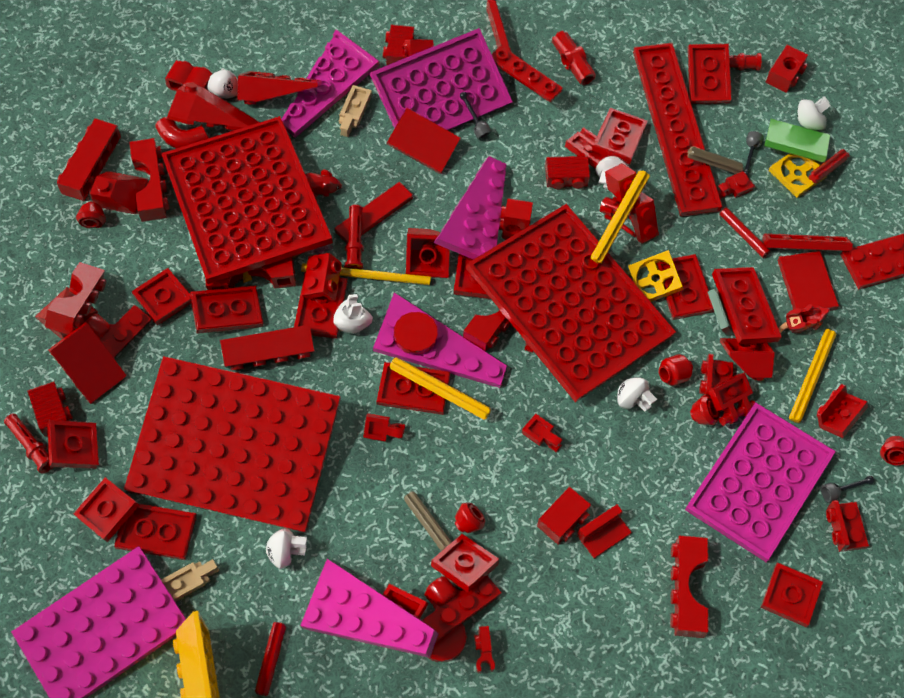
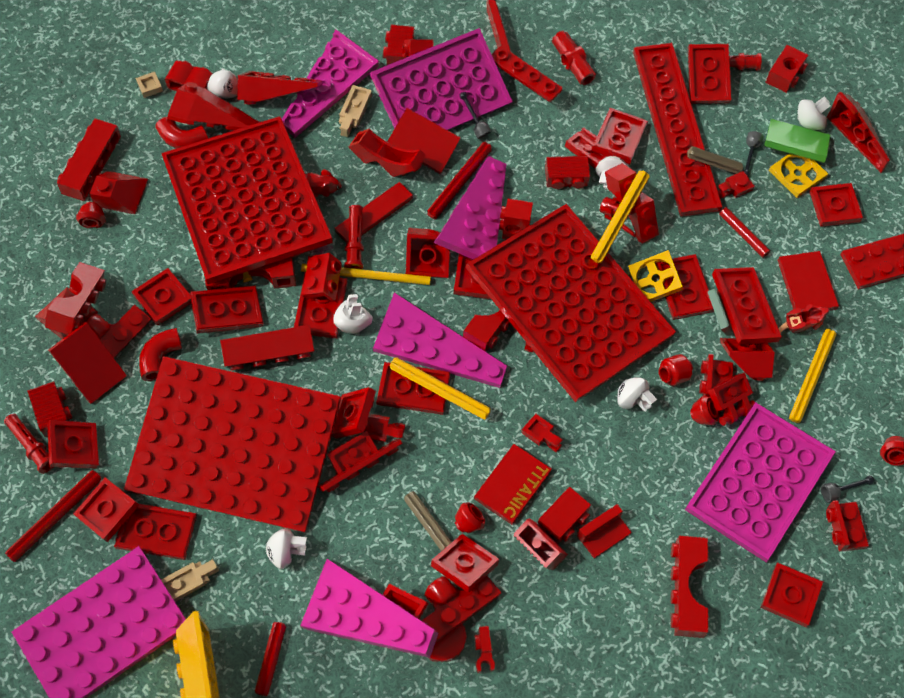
red arch [129,138,170,222] -> none
red tile [394,312,438,354] -> none
red tile [762,233,853,251] -> none
red axle [809,149,849,183] -> none
red bracket [817,384,868,438] -> none
none -> red axle [5,470,101,562]
none -> tan plate [136,72,163,98]
none -> red cylinder [139,328,182,381]
none -> red bracket [318,431,402,492]
none -> red plate [331,387,376,439]
none -> red arch [348,128,426,177]
none -> red axle [427,142,492,219]
none -> red tile [474,444,552,525]
none -> red brick [514,518,568,570]
none -> red plate [810,183,863,227]
none -> red wedge [827,92,890,173]

